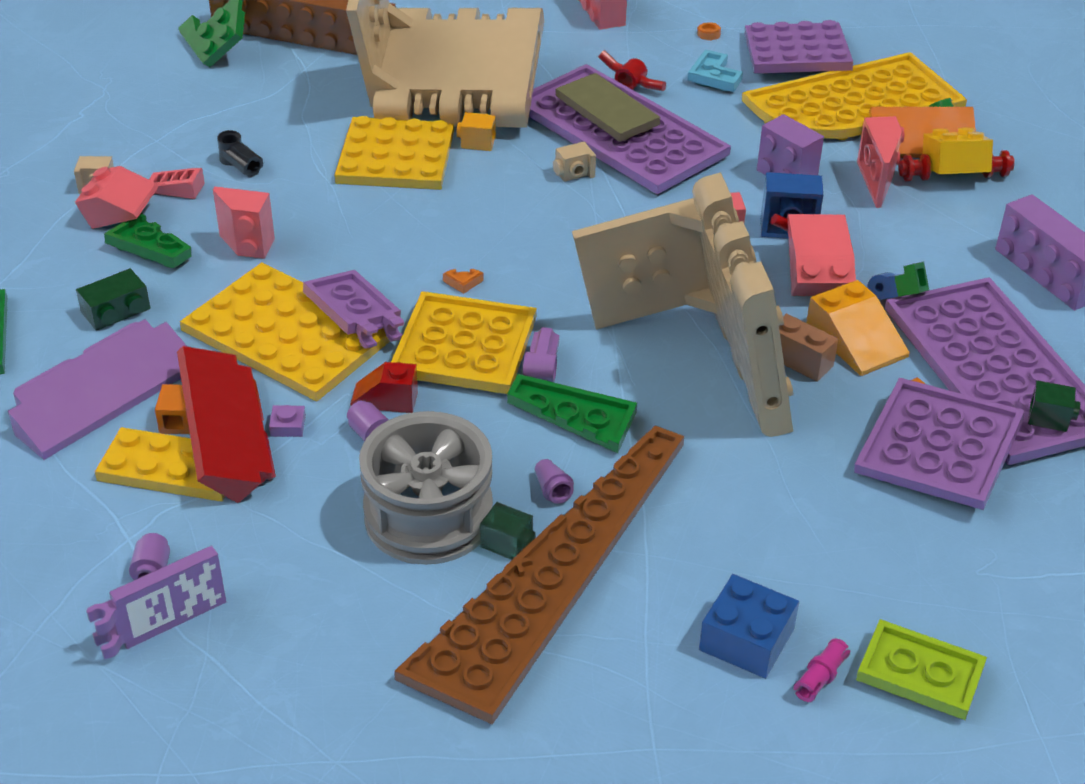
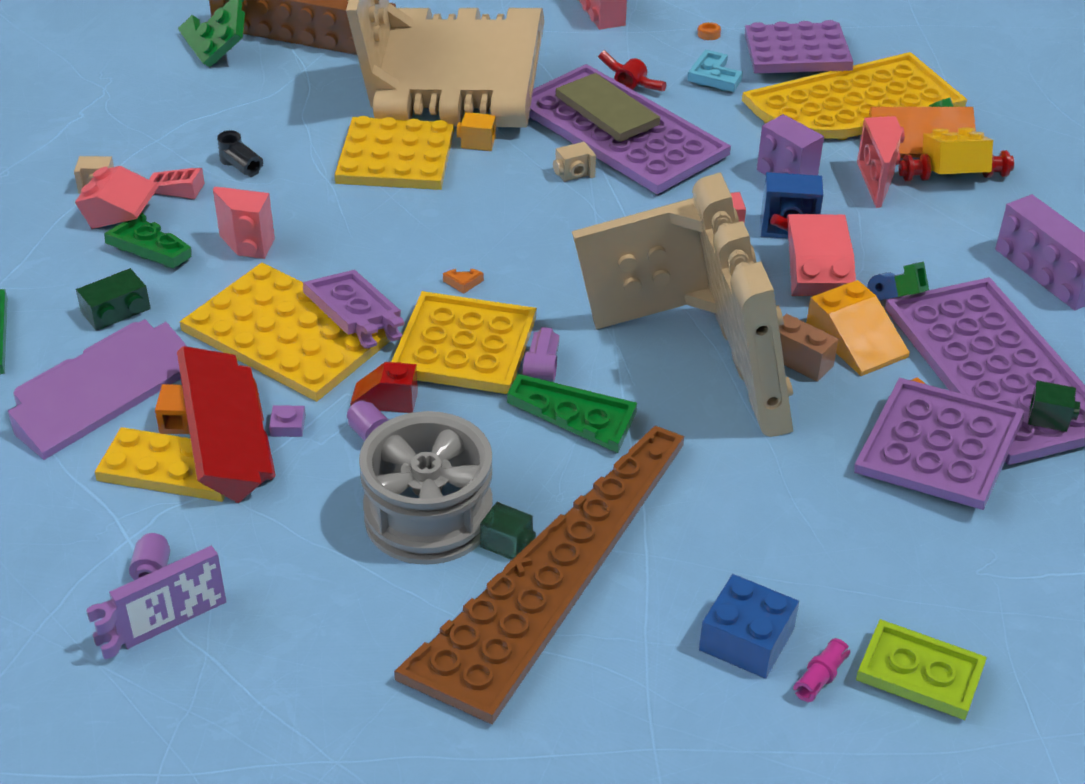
medium lavender cone [535,459,574,504] -> none

